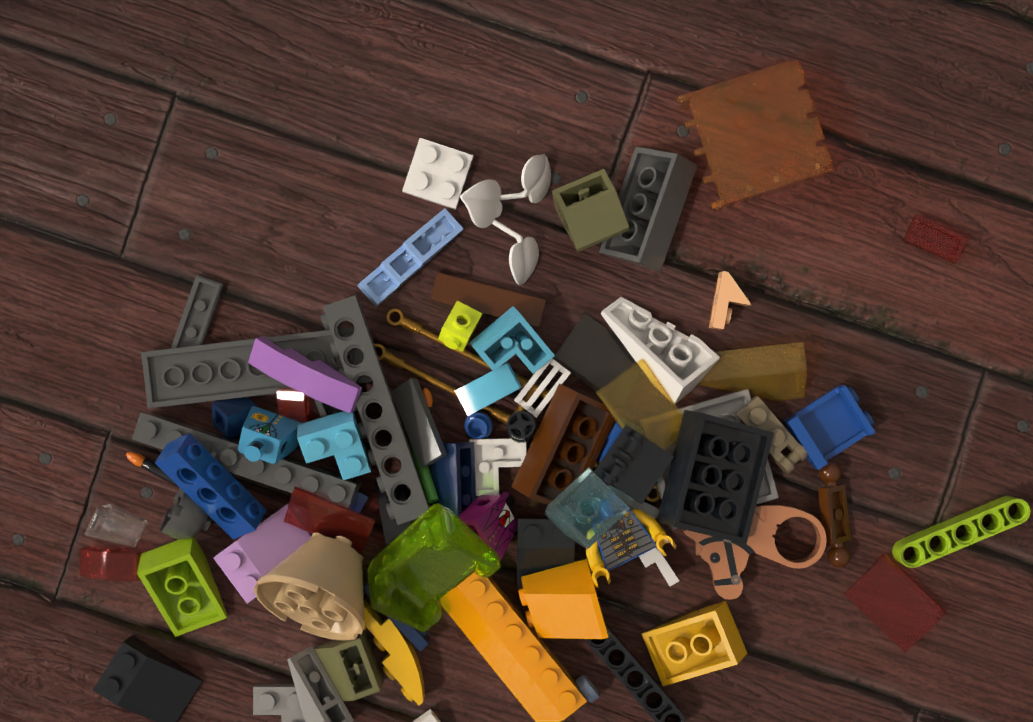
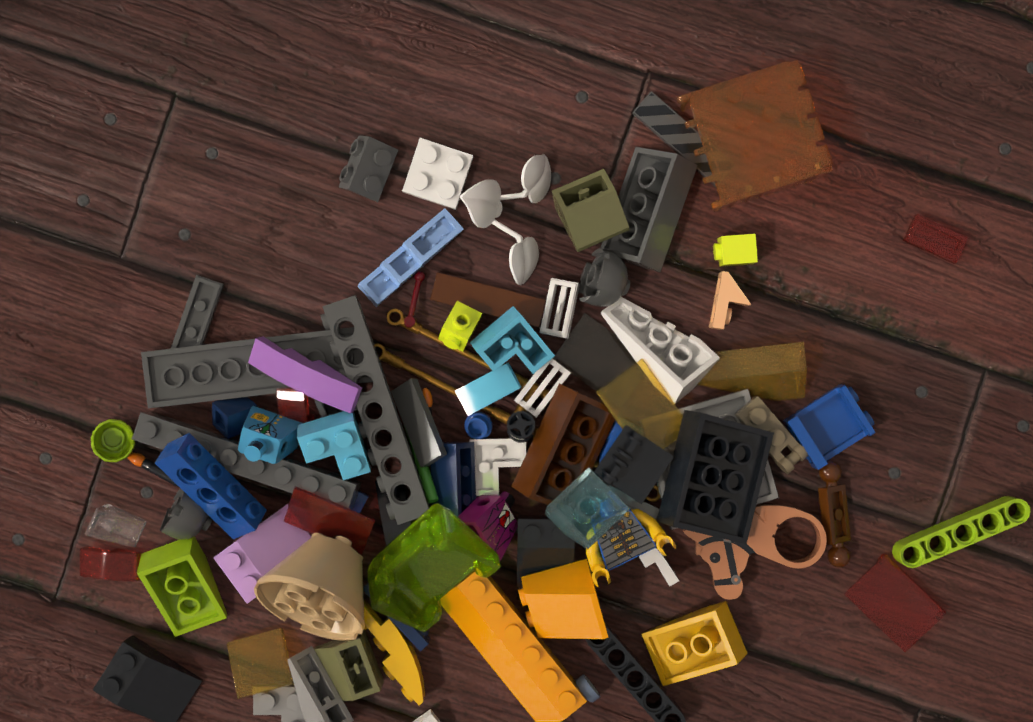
none -> lime hair [91,419,135,463]
none -> clear yellow tile [227,628,294,699]
none -> dark grey bracket [339,135,398,202]
none -> dark red hinge [404,271,425,328]
none -> white tile [539,278,580,339]
none -> dark grey cylinder [578,248,630,307]
none -> tile [632,91,736,187]
none -> neon yellow brick [713,234,758,267]

